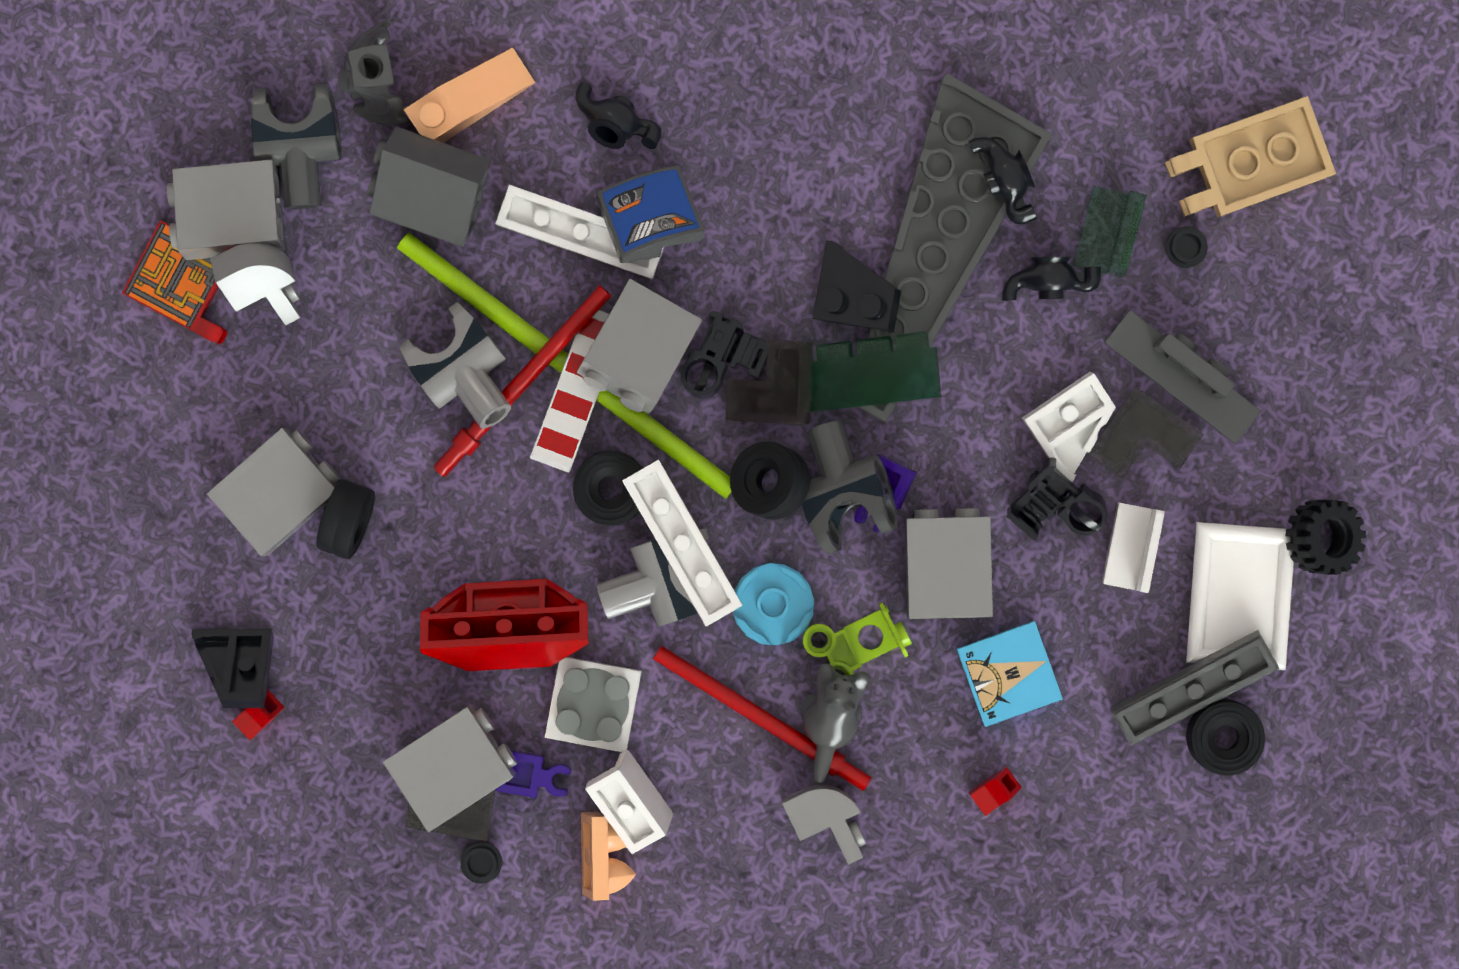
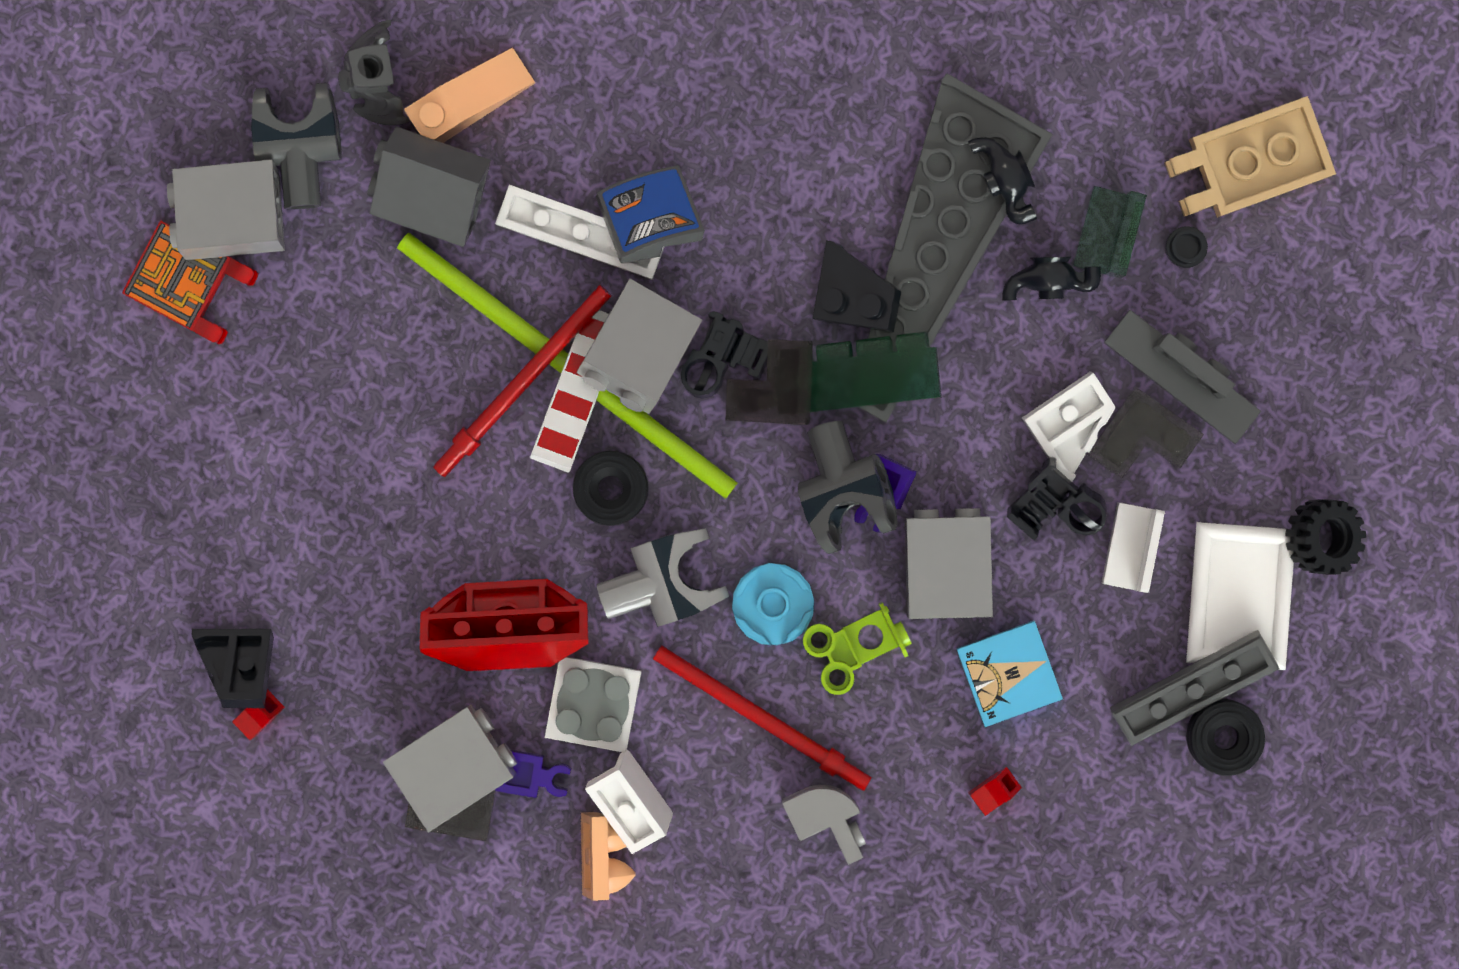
light grey brick [207,428,341,557] -> none
brick [210,243,301,325] -> none
black tyre [316,480,375,559] -> none
light grey connector [399,302,511,429] -> none
black plate [461,841,502,884] -> none
black piece [575,83,662,149] -> none
white plate [622,460,743,626] -> none
black tyre [730,441,810,520] -> none
dark grey animal [801,664,870,784] -> none

